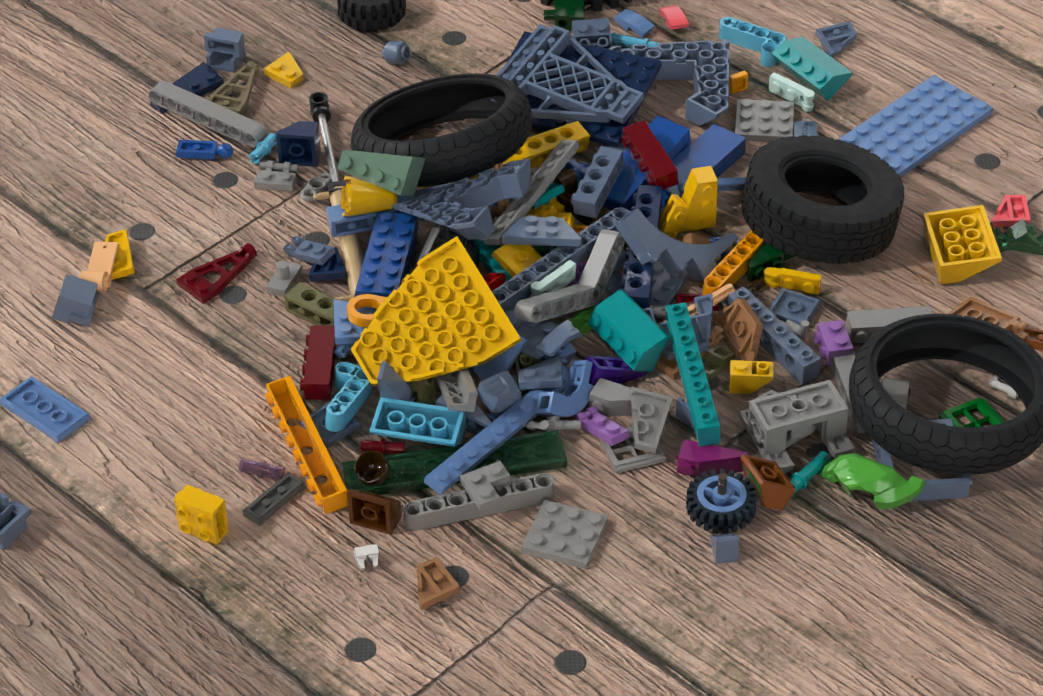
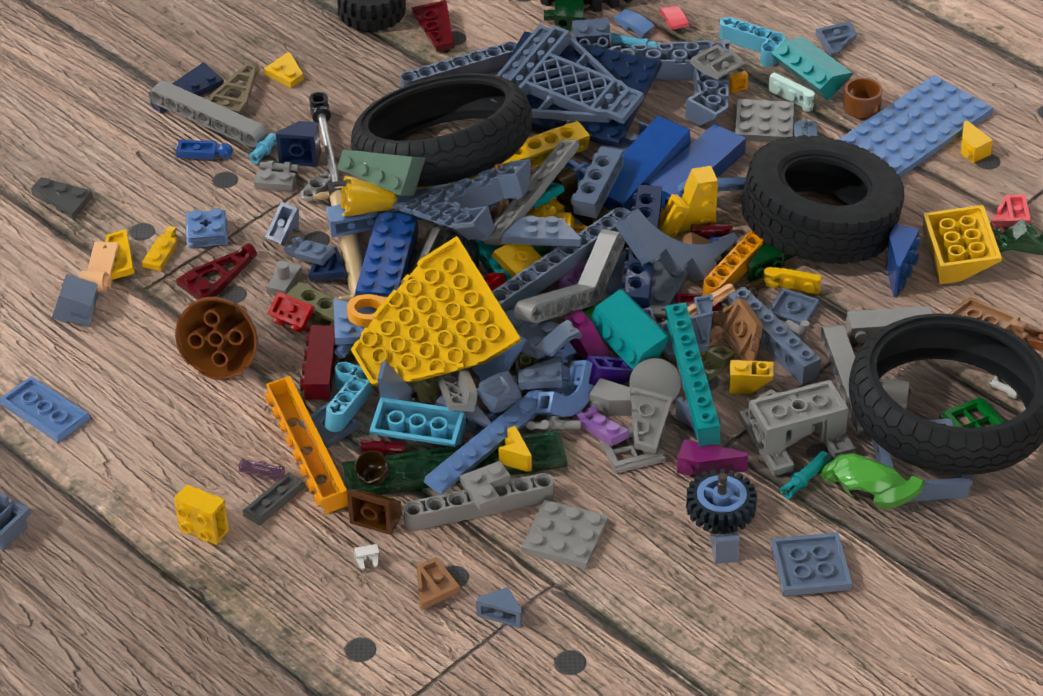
sand blue plate [204,27,246,73] -> none
sand blue head [382,41,411,65] -> none
light aqua plate [530,260,576,298] -> none
dark red brick [621,120,679,190] -> none
dark orange slope [741,454,796,510] -> none
medium lavender bracket [814,320,854,366] -> none
none -> dark grey wing [31,177,93,220]
none -> yellow hinge [142,226,178,271]
none -> dark orange cone [175,297,258,379]
none -> medium blue brick [186,208,228,248]
none -> sand blue slope [265,201,299,246]
none -> red bracket [267,291,315,333]
none -> sand blue beam [400,42,517,88]
none -> dark red wing [411,0,454,52]
none -> sand blue slope [476,587,522,628]
none -> yellow slope [499,426,532,472]
none -> magenta slope [563,310,611,360]
none -> light grey shield [629,358,681,402]
none -> light grey slope [690,44,745,79]
none -> dark red pin [691,222,733,238]
none -> sand blue plate [770,532,852,596]
none -> dark orange piece [843,77,883,119]
none -> blue slope [886,223,921,297]
none -> yellow slope [960,120,993,163]

